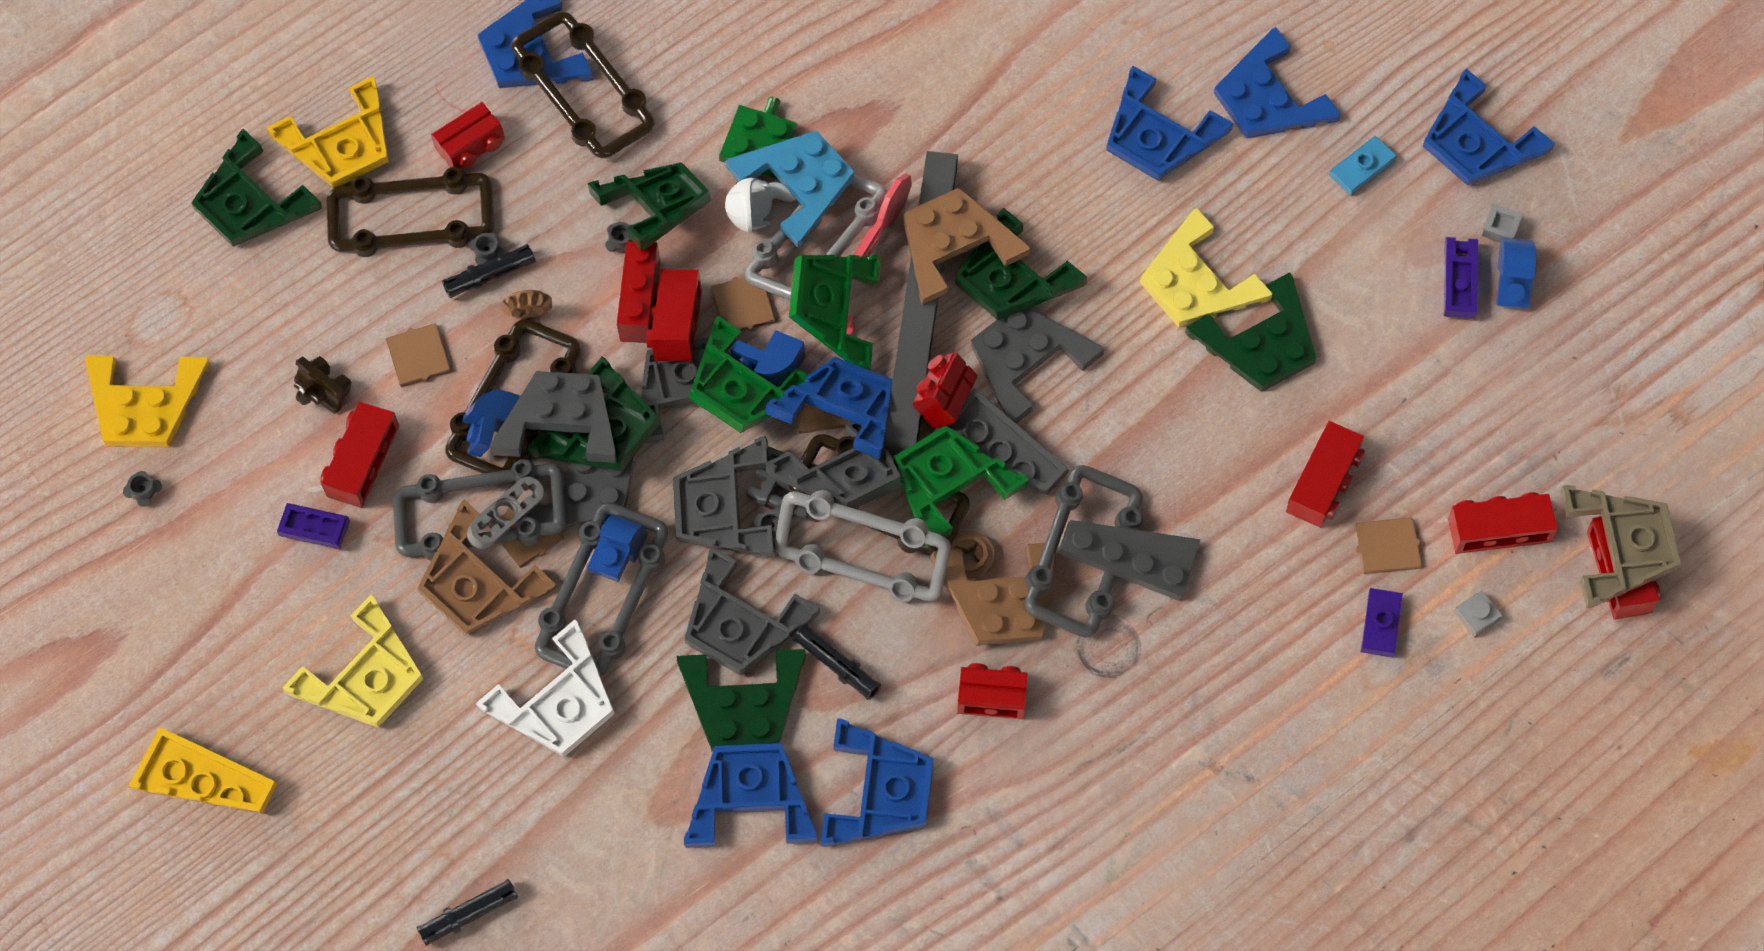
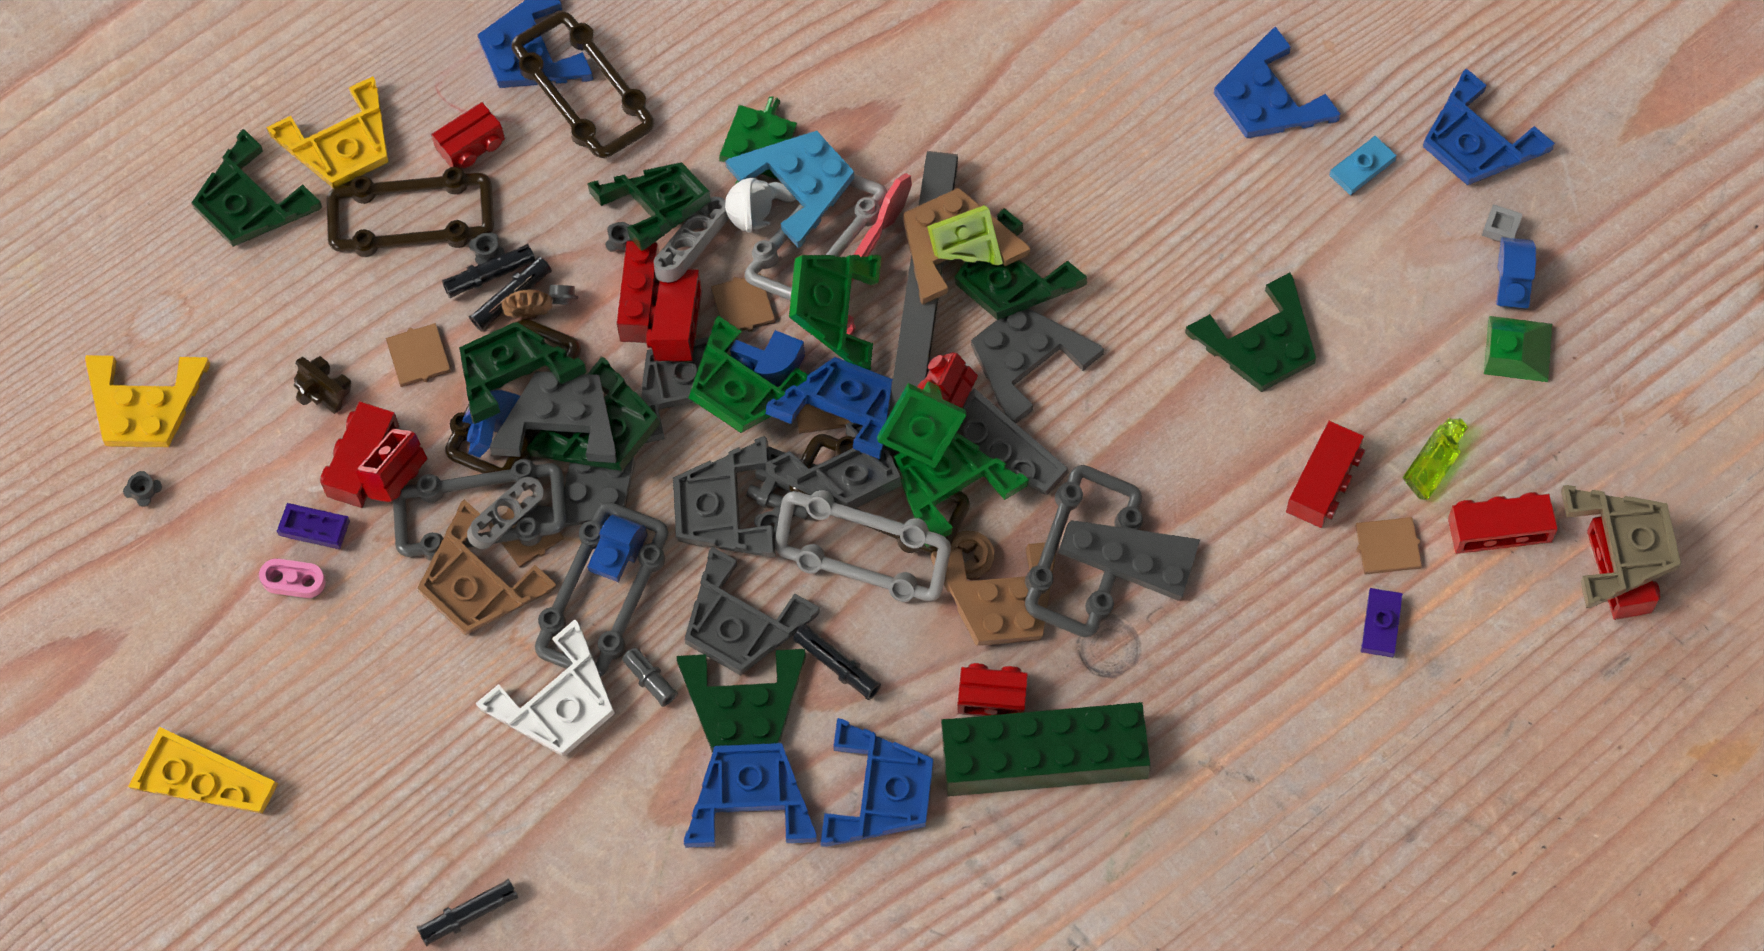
light yellow wing [282,595,423,728] -> none
blue wing [1106,66,1233,181] -> none
light yellow wing [1140,208,1272,327] -> none
dark purple plate [1444,237,1478,319] -> none
light grey plate [1454,590,1502,637] -> none
none -> bright pink plate [259,559,326,598]
none -> red brick [355,428,428,502]
none -> dark green wing [459,322,587,424]
none -> black pin [469,256,552,331]
none -> dark grey plate [548,285,579,305]
none -> dark grey axle [622,648,678,707]
none -> light grey beam [654,197,729,282]
none -> green bracket [877,381,967,468]
none -> lime wing [927,205,1003,265]
none -> dark green brick [941,702,1151,797]
none -> clear neon green hinge [1402,418,1468,500]
none -> green slope [1484,316,1552,382]

